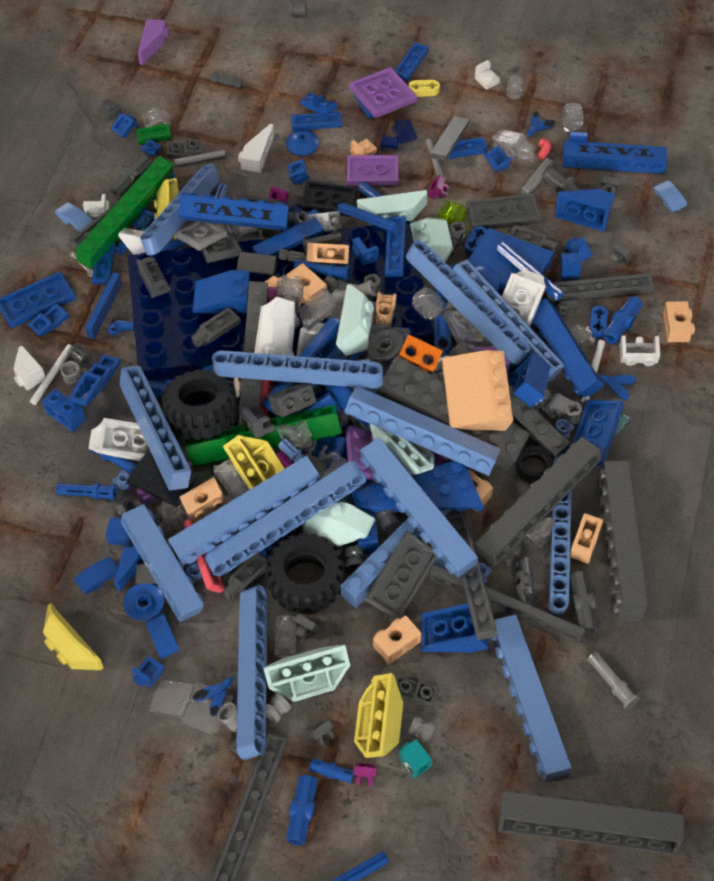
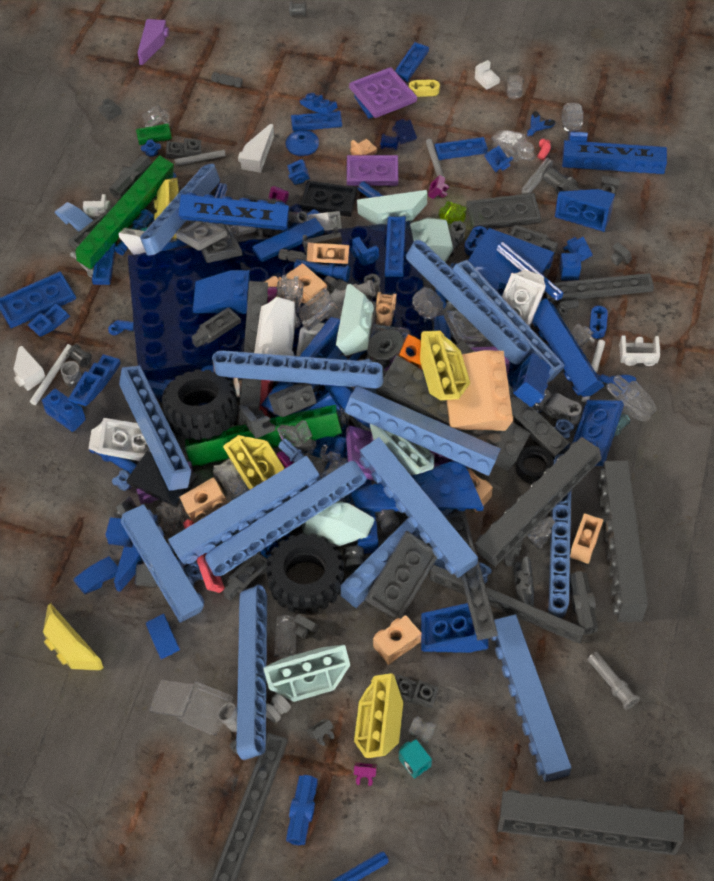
blue pin [56,483,117,501] -> none
blue tile [85,272,122,339] -> none
blue bracket [110,113,139,139] -> none
blue dish [123,584,164,621] -> none
blue bracket [131,656,165,689] -> none
dark grey hinge [136,257,170,298] -> none
blue piece [193,676,235,716] -> none
dark grey hinge [237,252,278,277] -> none
blue pin [309,758,354,784] -> none
blue axle [337,202,396,232] -> none
tile [430,116,470,161] -> none
blue piece [603,296,643,345] -> none
medium blue slope [653,180,687,212] -> none
light nougat brick [663,301,695,342] -> none
none -> light yellow wedge [420,331,470,400]
none -> clear hinge [607,375,657,421]

